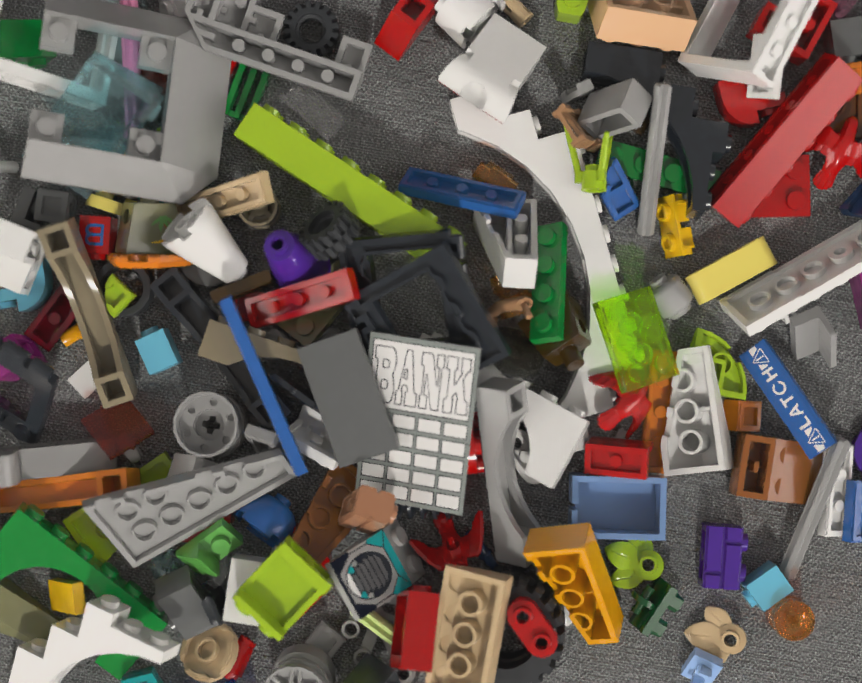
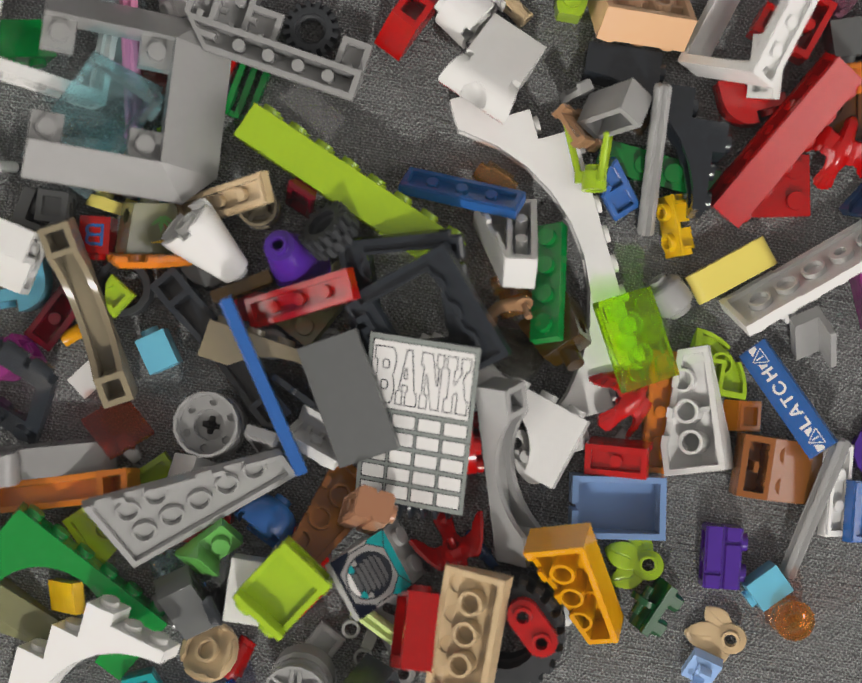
none -> dark red tile [285,178,317,219]

